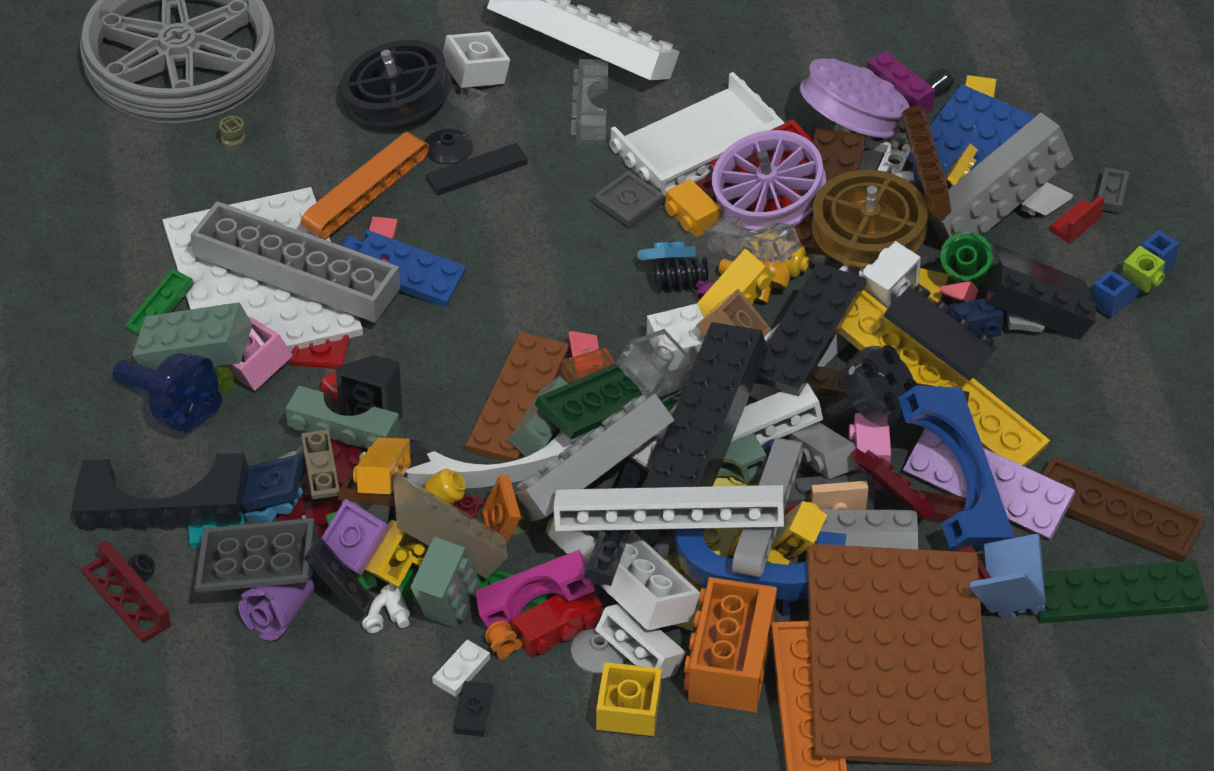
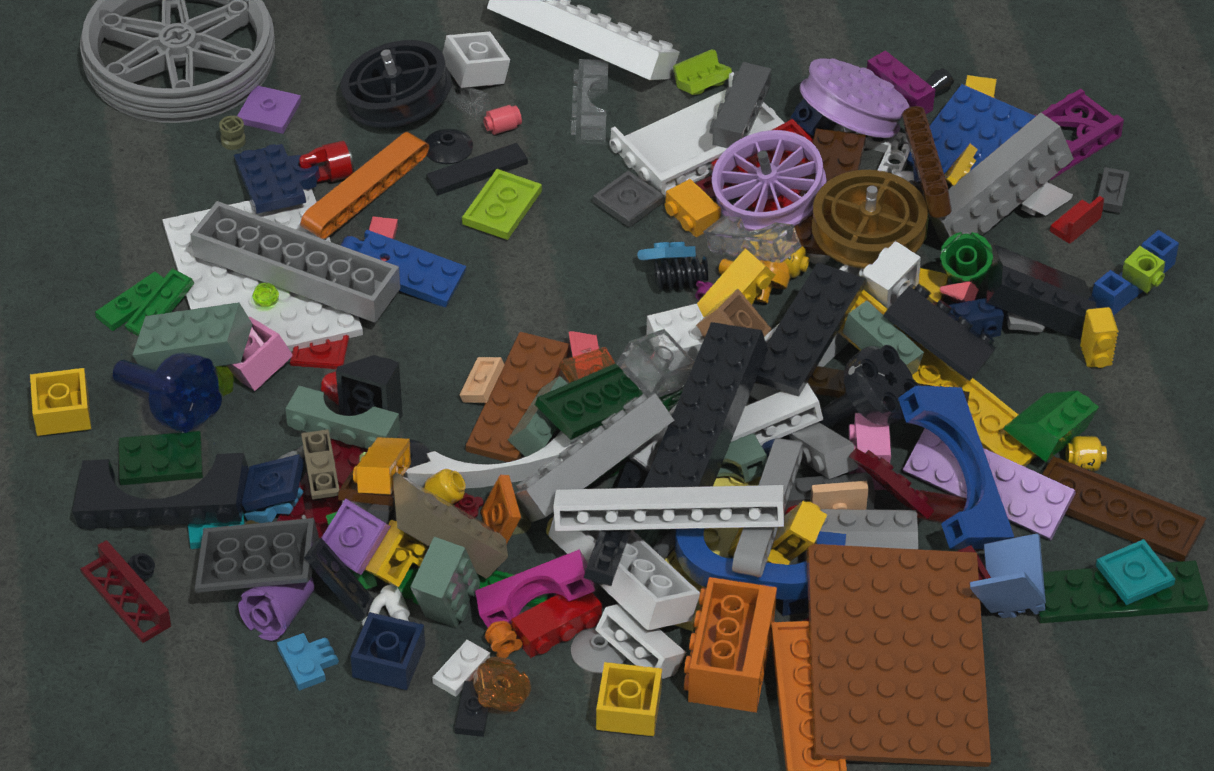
none -> yellow brick [30,368,91,436]
none -> green plate [95,271,164,331]
none -> dark green plate [119,431,203,485]
none -> dark blue plate [234,140,354,214]
none -> medium lavender plate [237,86,301,134]
none -> clear neon green plate [252,283,279,307]
none -> dark azure hinge [277,633,339,690]
none -> dark blue brick [350,612,425,690]
none -> light nougat plate [460,357,505,403]
none -> lime plate [462,169,542,240]
none -> clear orange plate [473,657,531,712]
none -> coral brick [483,105,522,135]
none -> lime bracket [673,49,732,95]
none -> dark grey brick [709,62,772,148]
none -> dark blue brick [790,99,834,136]
none -> sand green brick [843,300,924,375]
none -> green slope [1004,391,1099,462]
none -> magenta fence [1034,89,1124,180]
none -> yellow head [1065,436,1107,471]
none -> yellow brick [1080,307,1118,368]
none -> teal plate [1096,539,1175,605]

